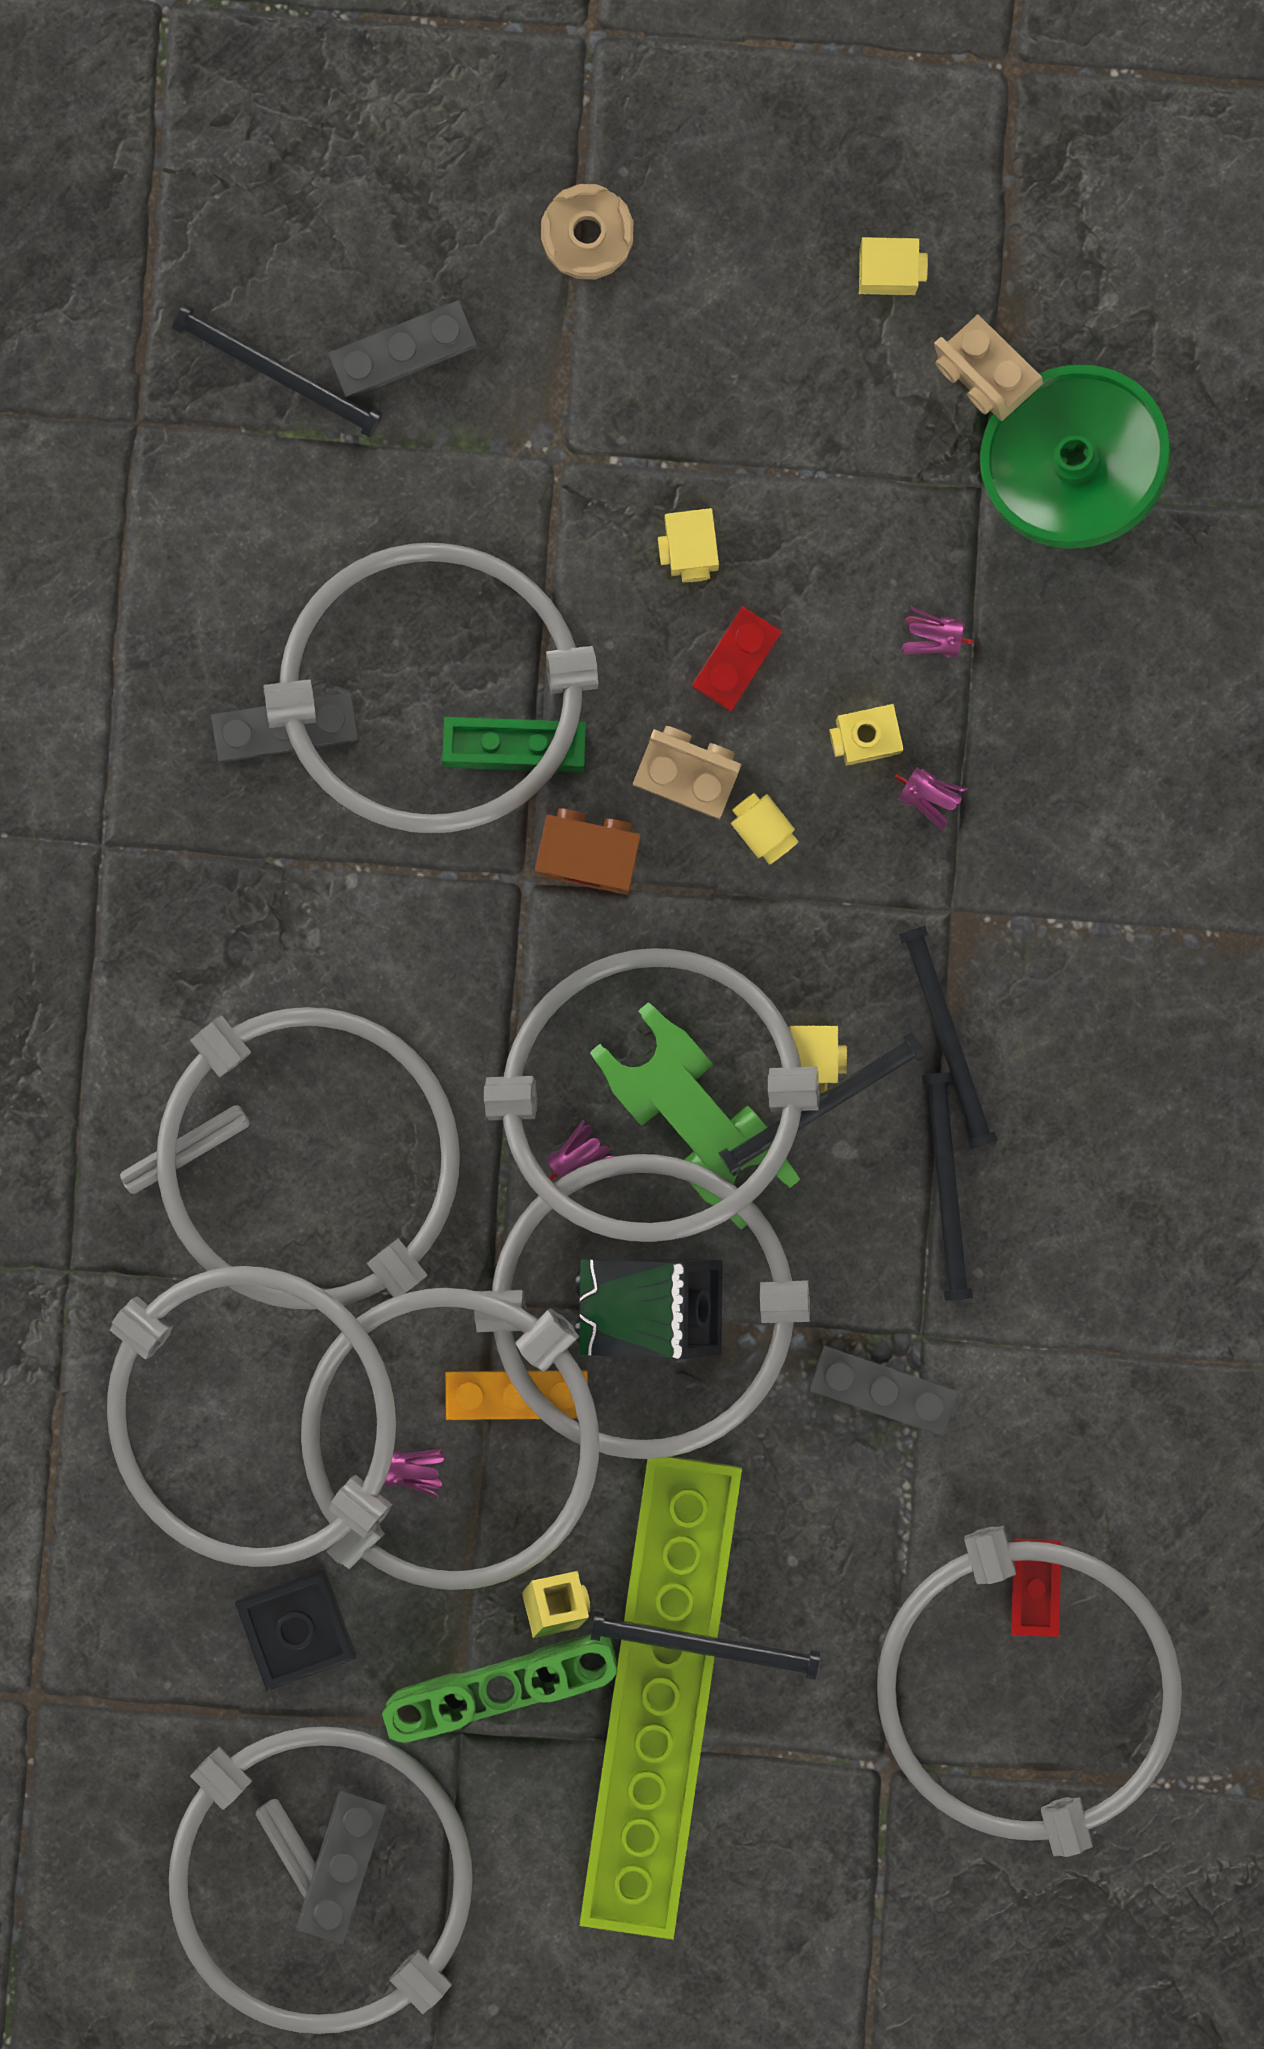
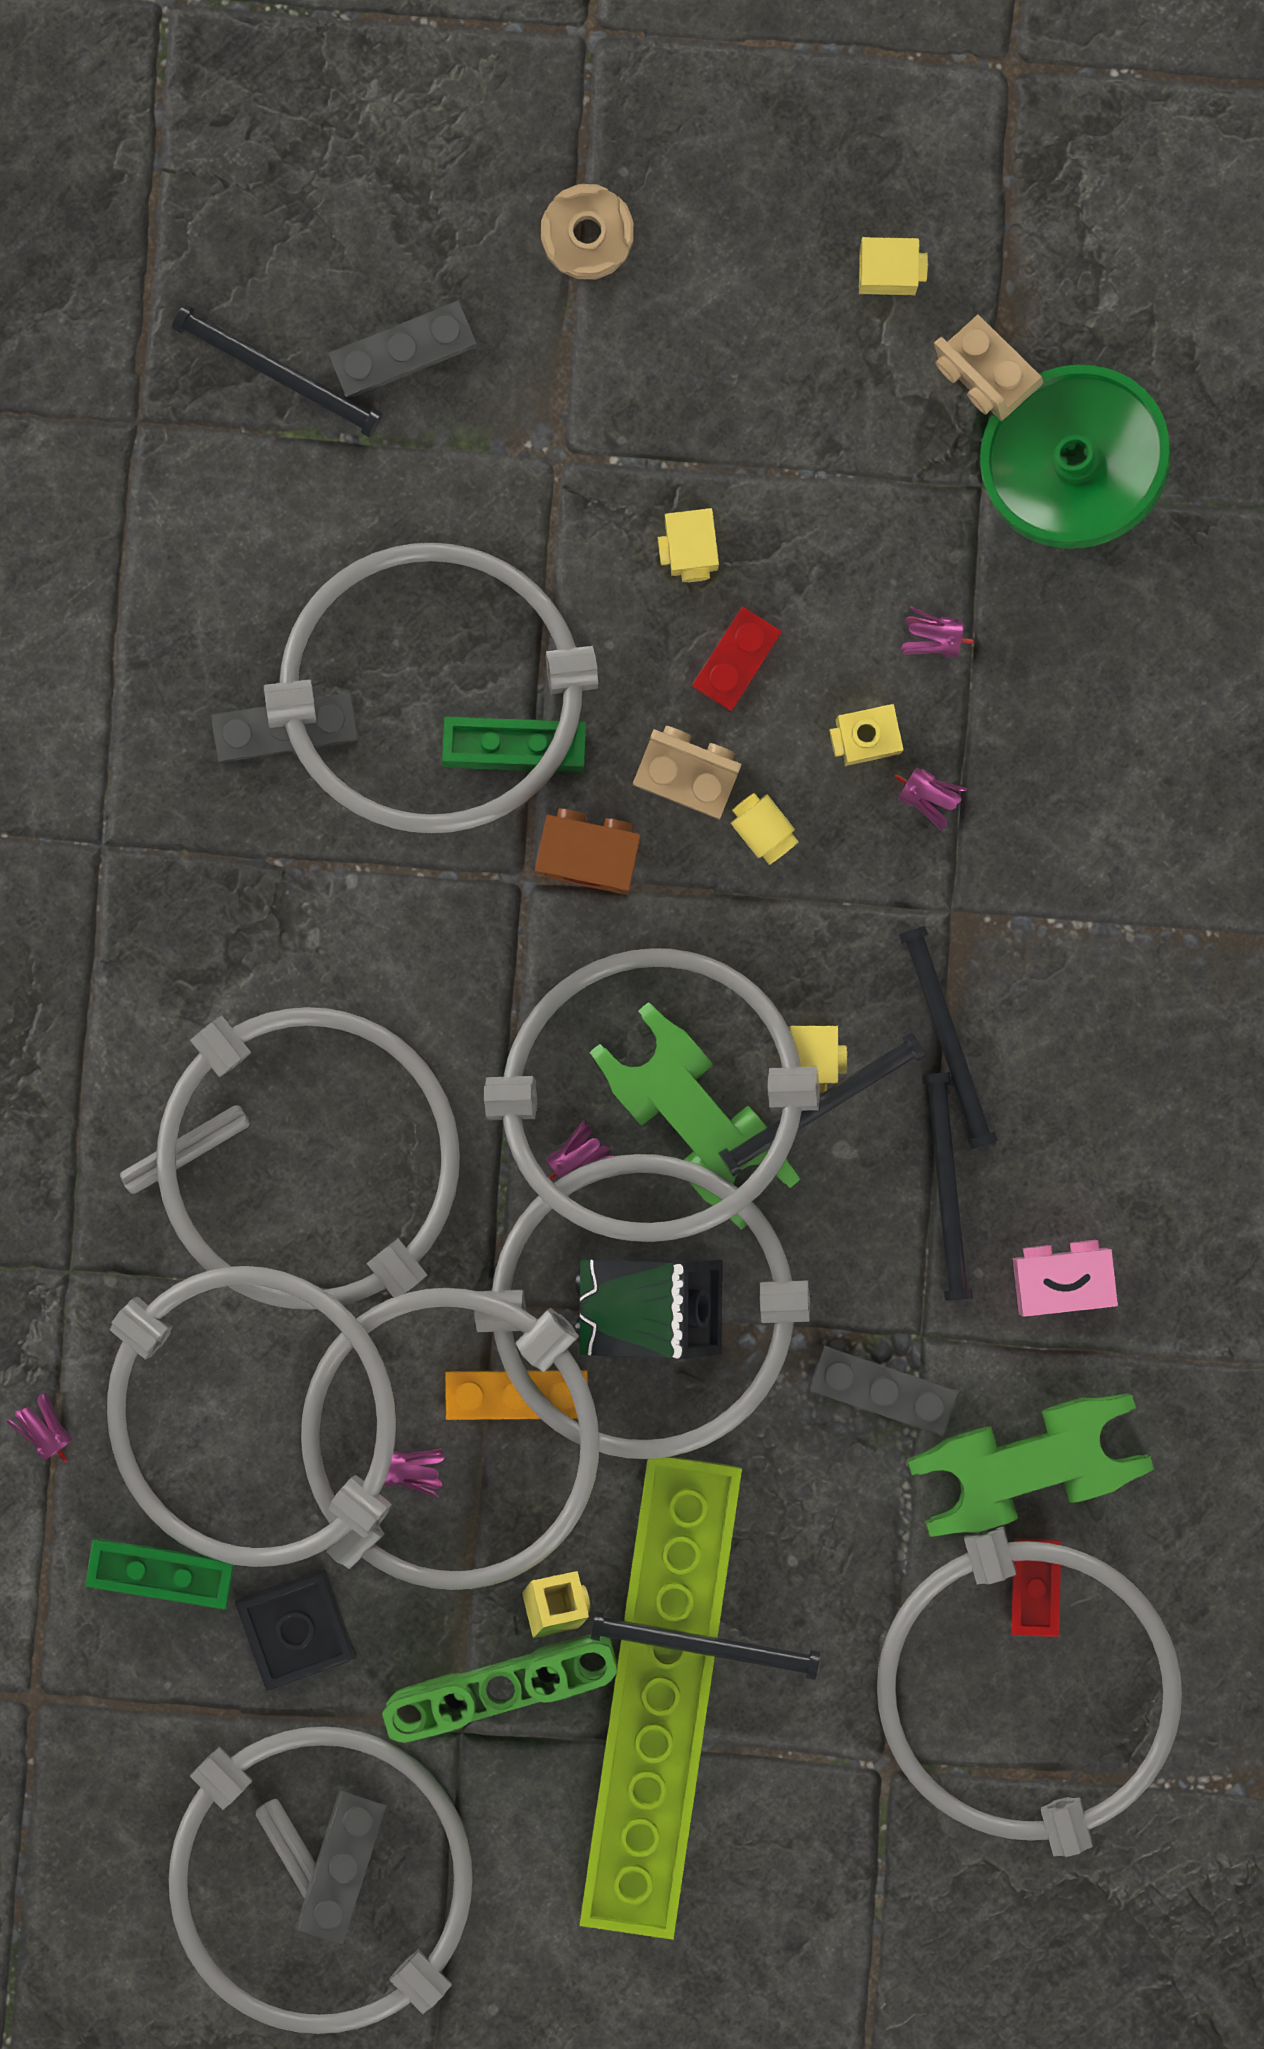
none -> flat silver piece [5,1392,73,1462]
none -> green plate [85,1538,234,1610]
none -> bright green piece [907,1393,1154,1537]
none -> bright pink brick [1013,1240,1118,1317]

